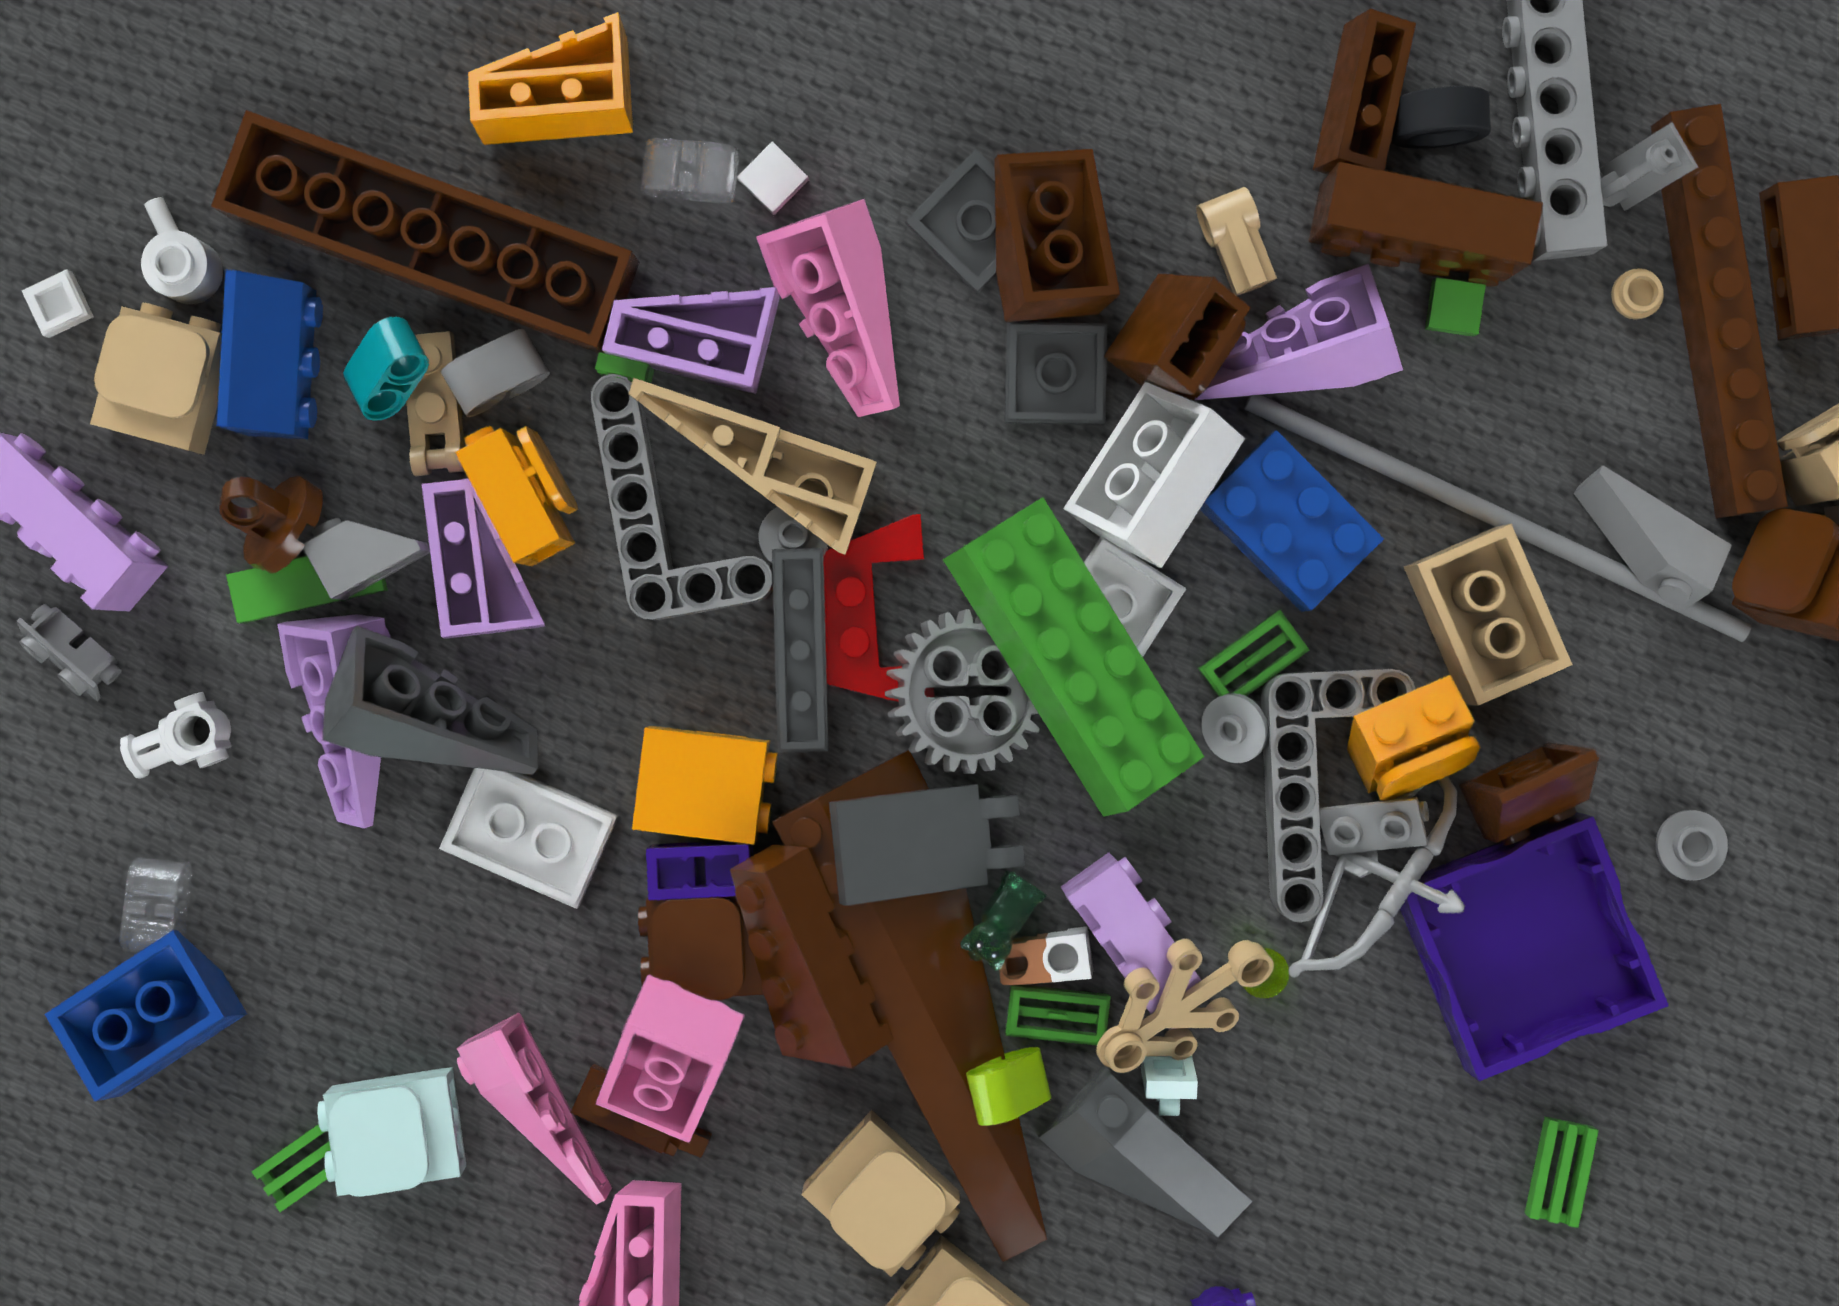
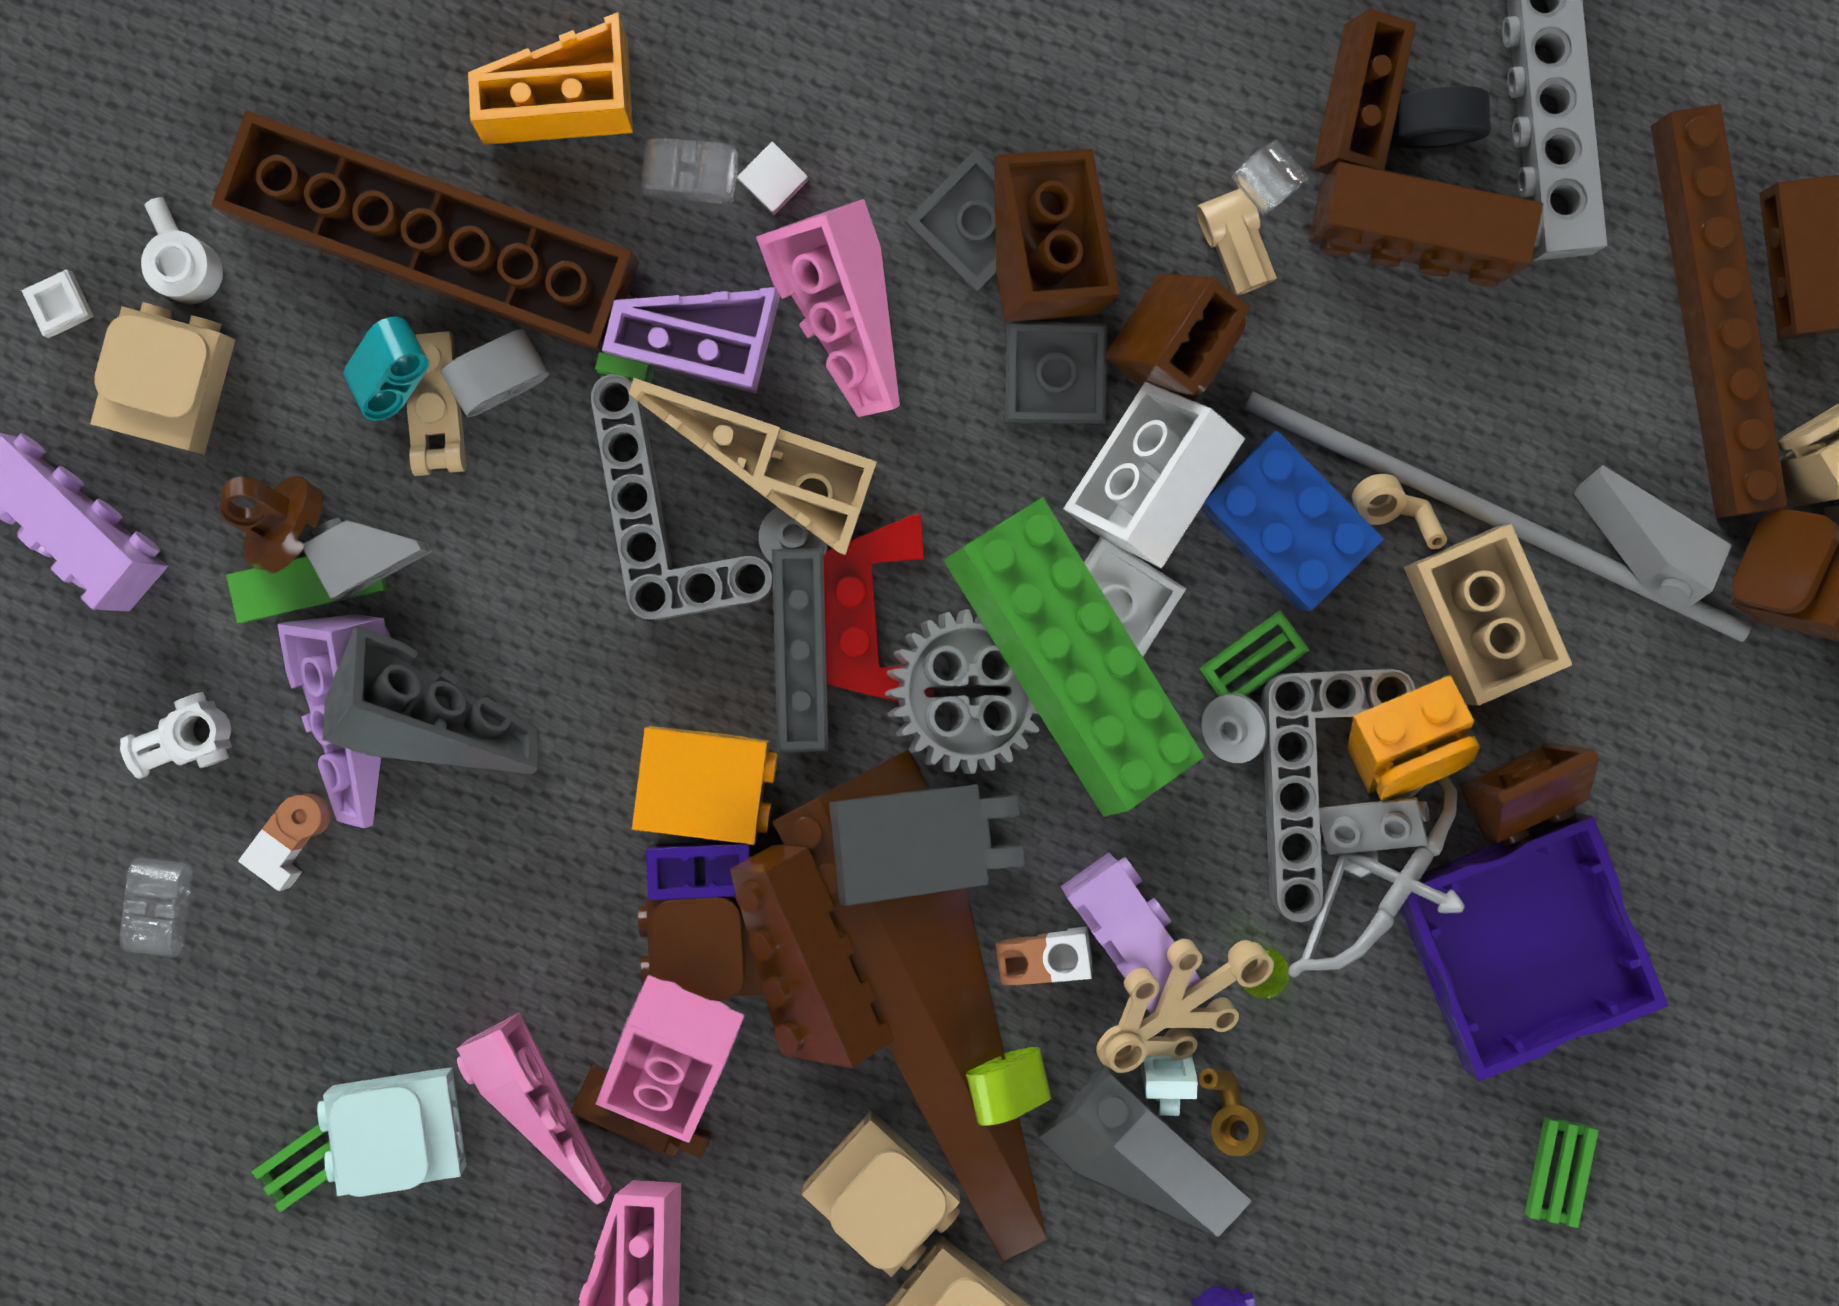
light grey hinge [17,604,122,702] -> none
blue slope [45,930,247,1102] -> none
blue slope [217,270,323,440] -> none
lavender wedge [422,479,545,639] -> none
white tile [439,768,619,909] -> none
light orange brick [455,426,578,567] -> none
clear green animal [960,871,1047,971] -> none
bright green tile [1005,985,1111,1046] -> none
lavender wedge [1195,264,1403,400] -> none
bright green tile [1425,277,1486,337] -> none
light grey hinge [1600,123,1698,211] -> none
tan plate [1611,268,1664,320] -> none
light grey piece [1655,810,1728,881] -> none
none -> leg [238,794,331,891]
none -> pearl gold plate [1199,1068,1266,1156]
none -> clear beam [1230,139,1311,216]
none -> tan plate [1352,474,1447,549]

